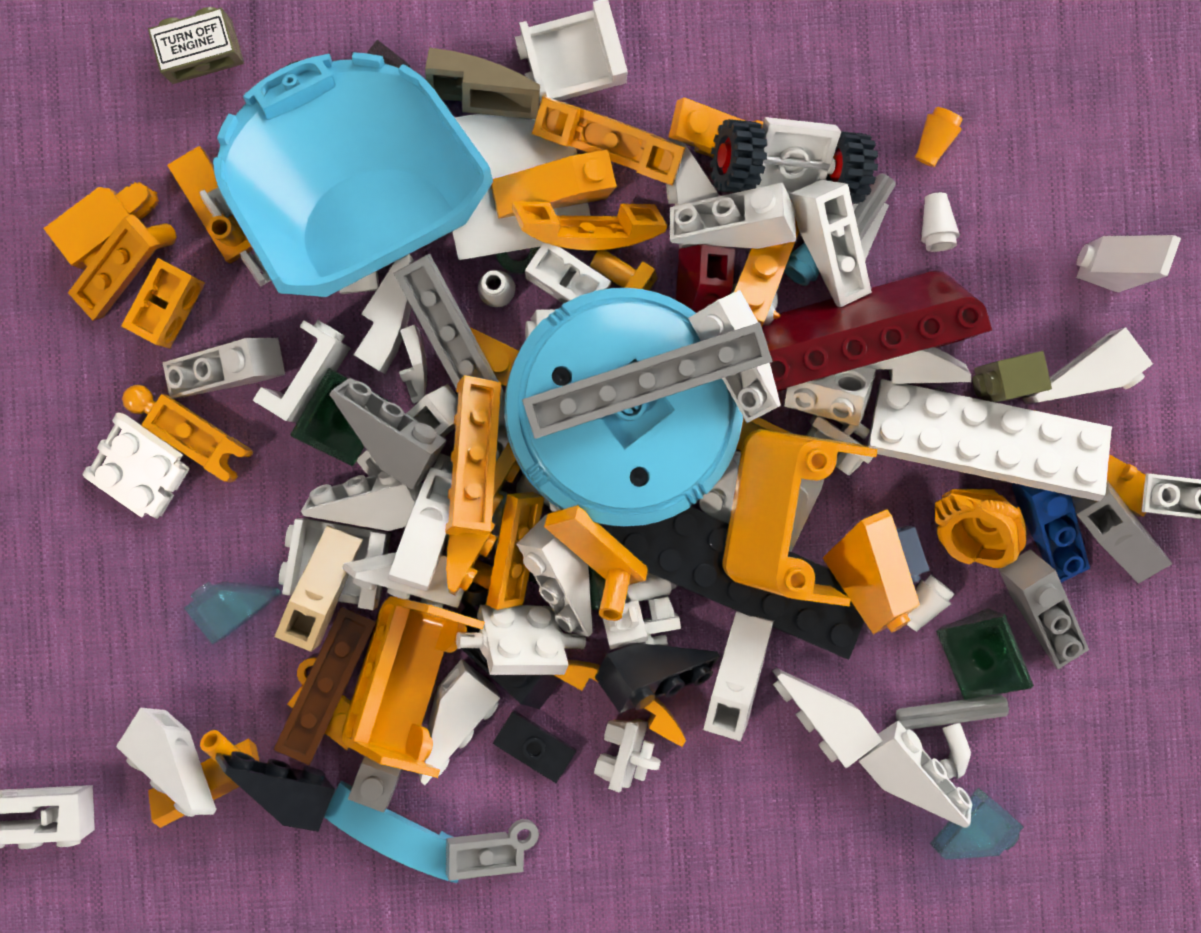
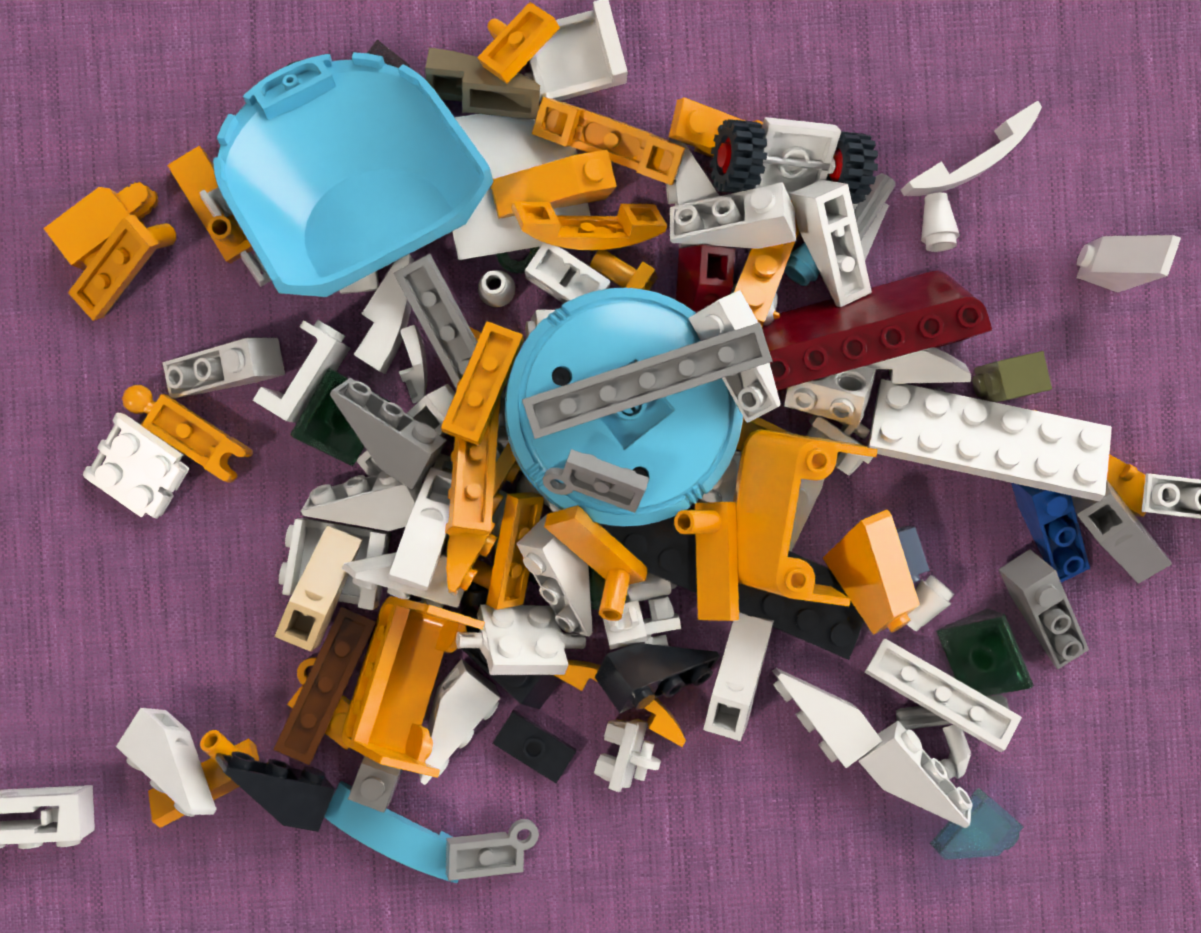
light orange brick [121,258,205,349] -> none
brick [148,7,244,84] -> none
clear light blue slope [184,581,282,644] -> none
light orange cone [914,107,963,167] -> none
light orange helmet [935,489,1026,568] -> none
white slope [1022,327,1153,404] -> none
none -> light orange piece [441,321,524,446]
none -> light orange plate [477,2,560,84]
none -> light grey hinge [543,449,649,513]
none -> light orange piece [674,502,739,621]
none -> white plate [864,638,1022,752]
none -> white slope [901,101,1042,196]

